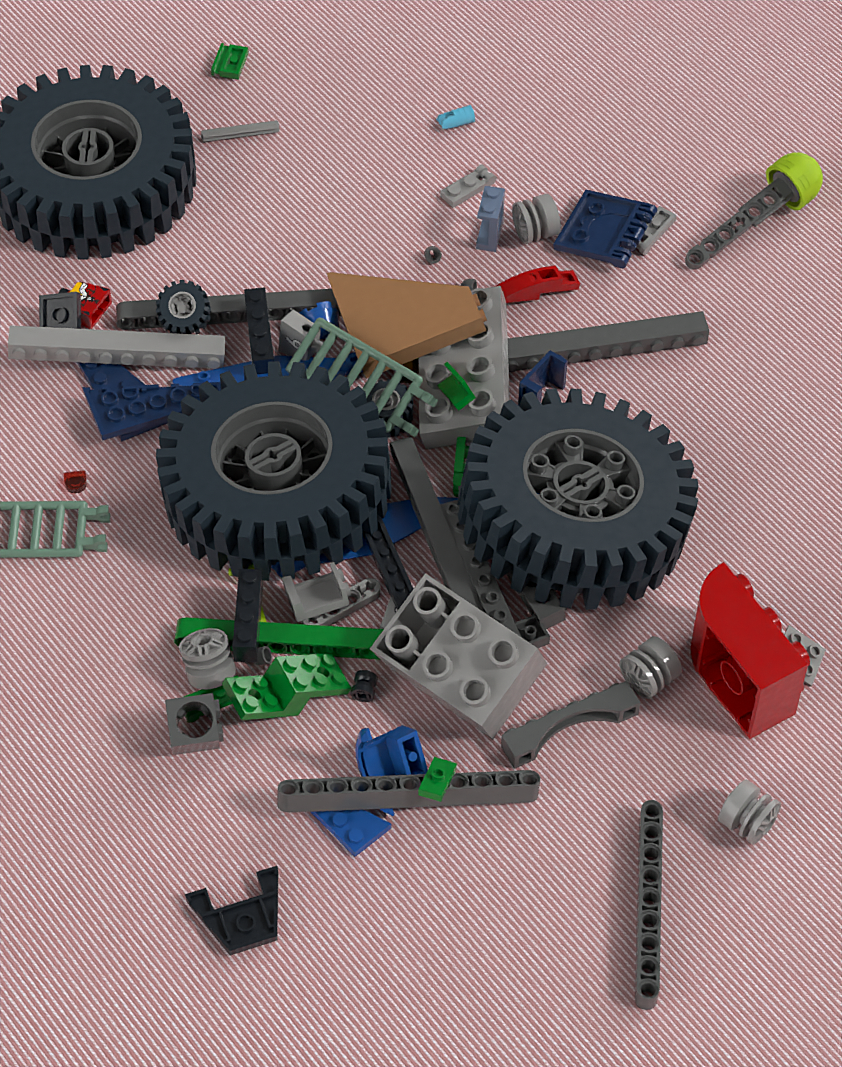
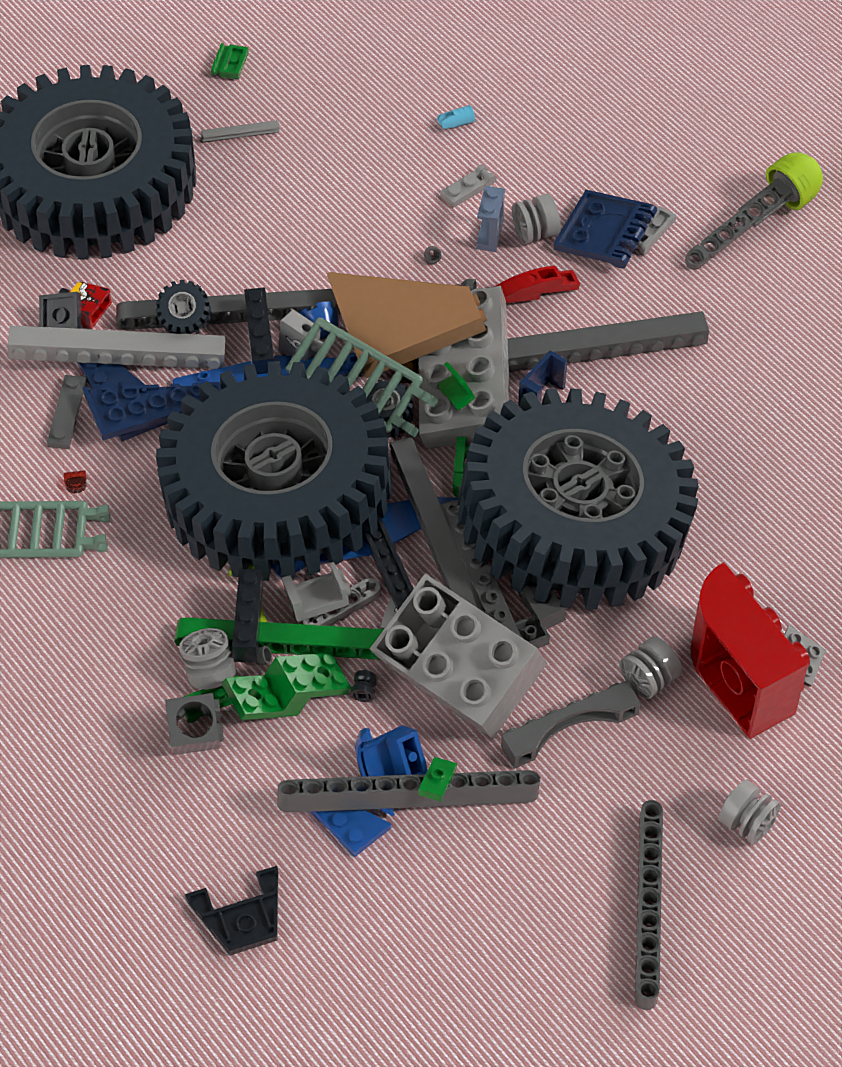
none -> dark grey plate [47,375,87,449]

